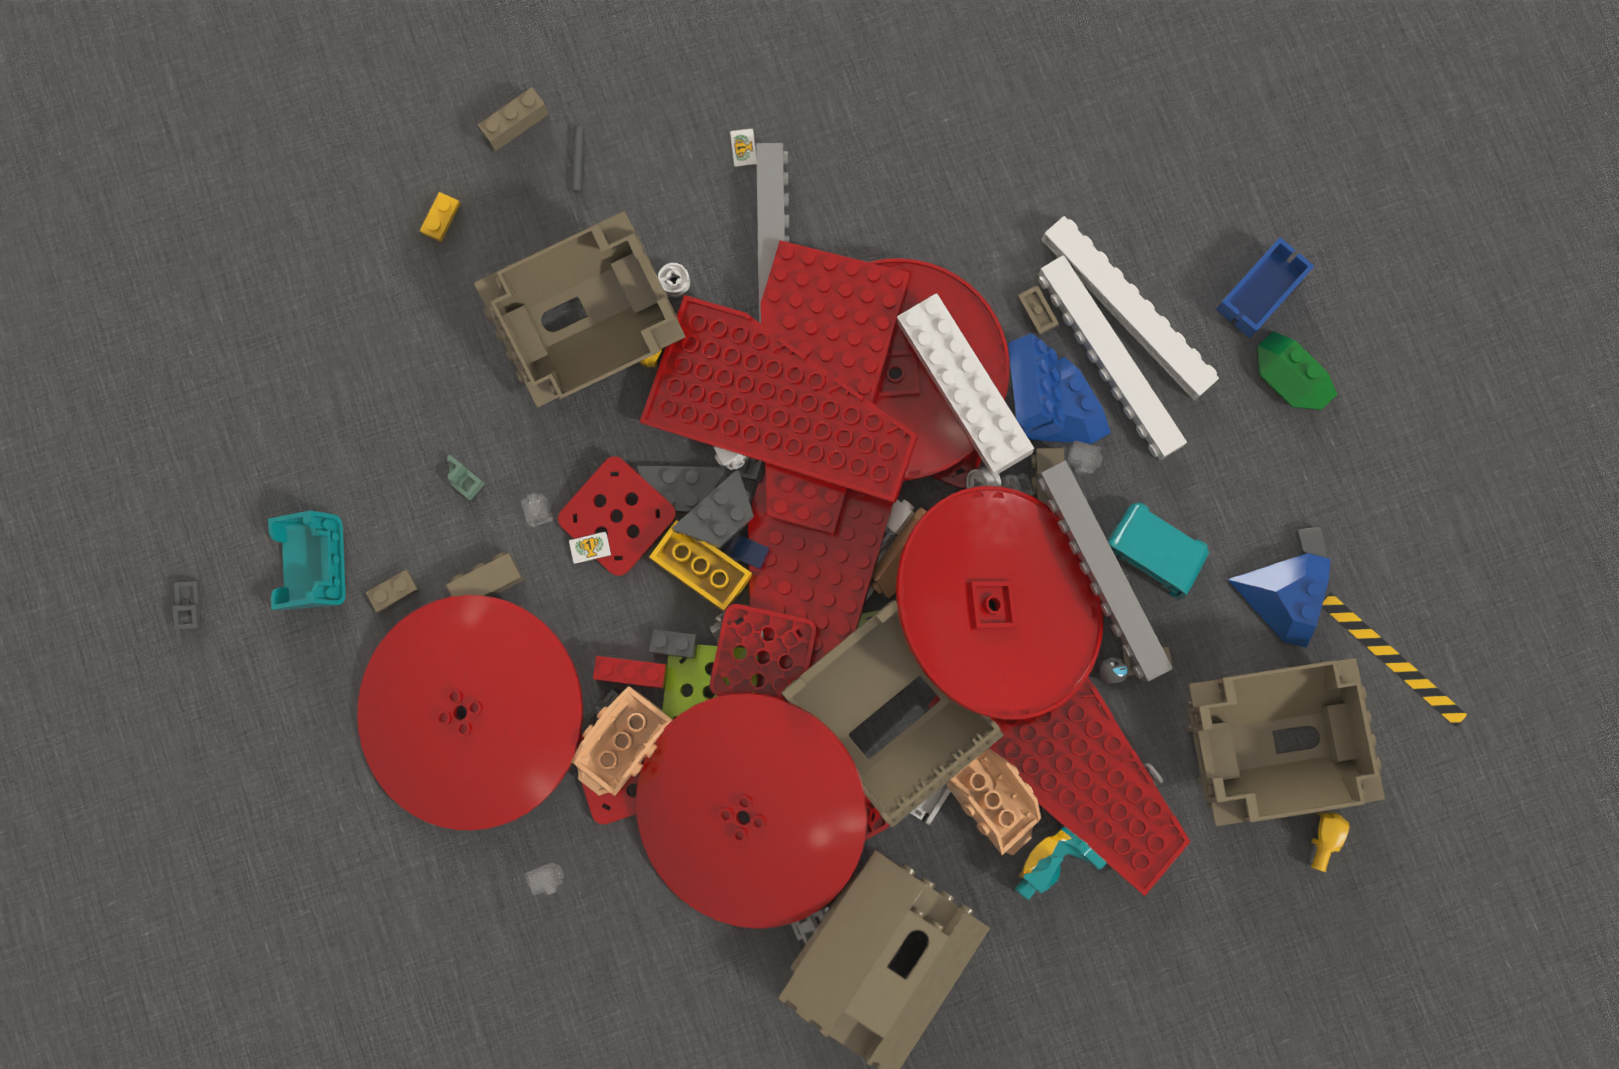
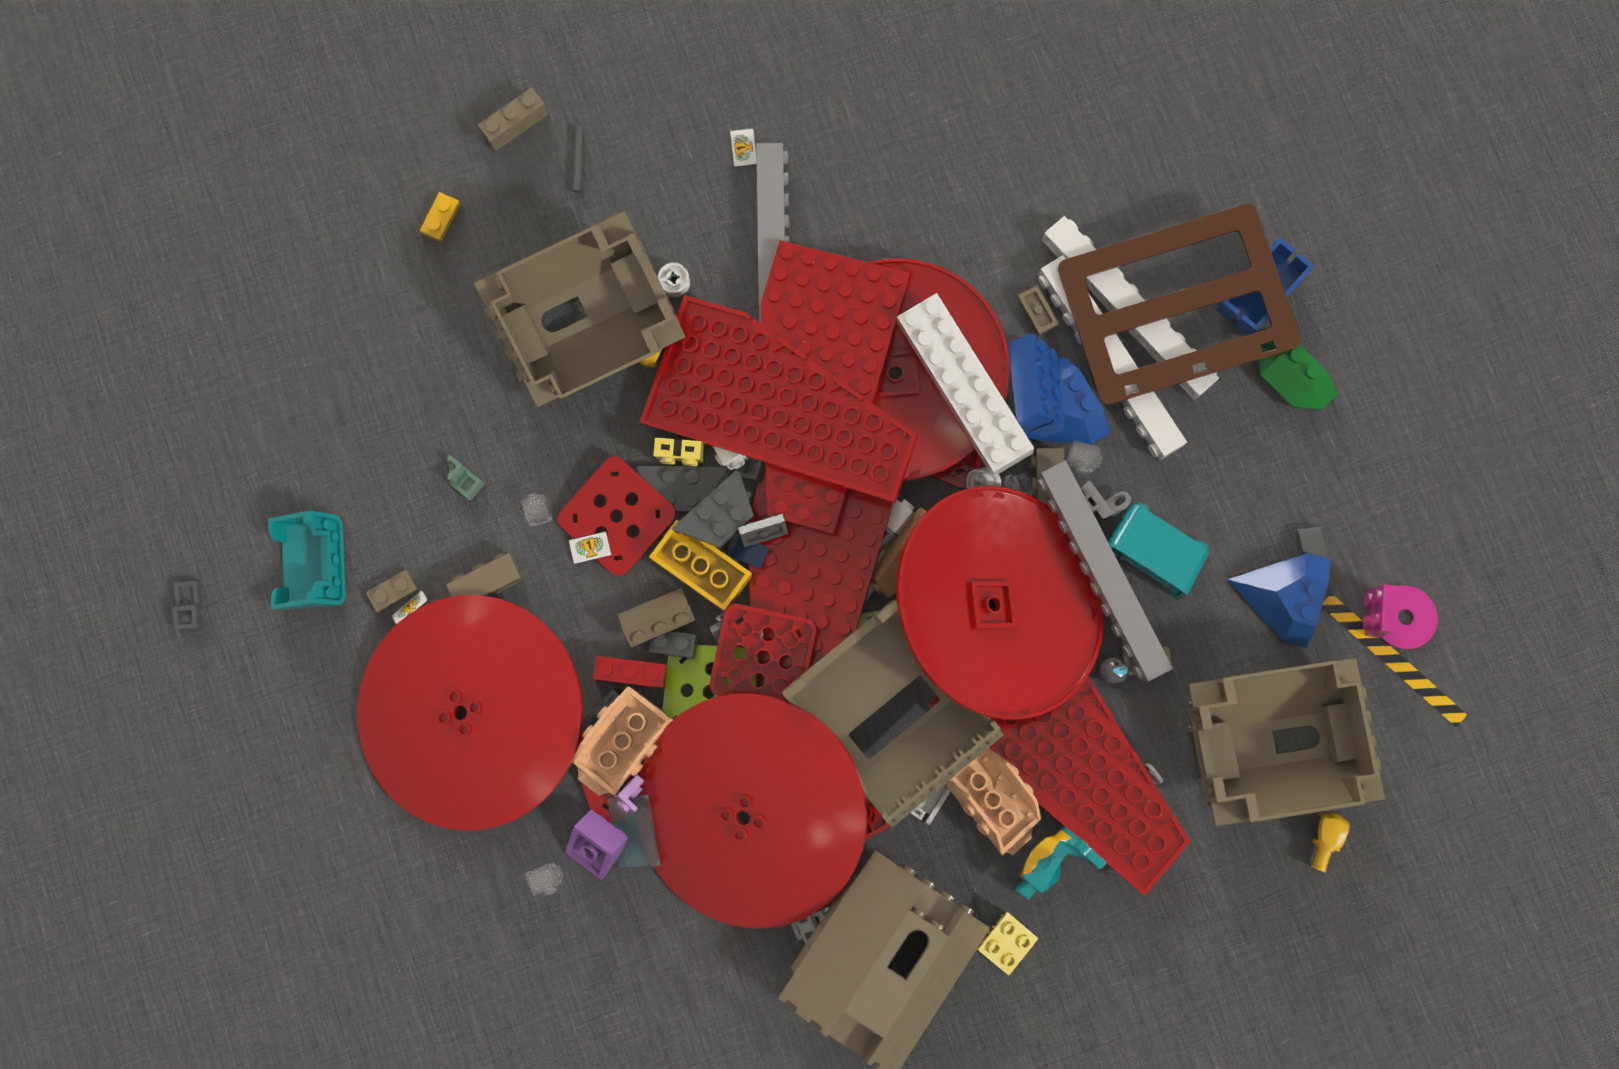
none -> white sticker [392,590,427,624]
none -> medium lavender slope [565,810,628,880]
none -> clear light blue piece [608,794,660,868]
none -> lavender bracket [614,775,644,813]
none -> dark tan brick [618,588,695,647]
none -> light yellow piece [654,438,704,467]
none -> dark grey plate [738,514,788,547]
none -> light yellow hinge [977,912,1038,975]
none -> reddish brown door [1058,204,1301,405]
none -> light grey piece [1081,480,1131,519]
none -> dark pink piece [1362,584,1438,649]

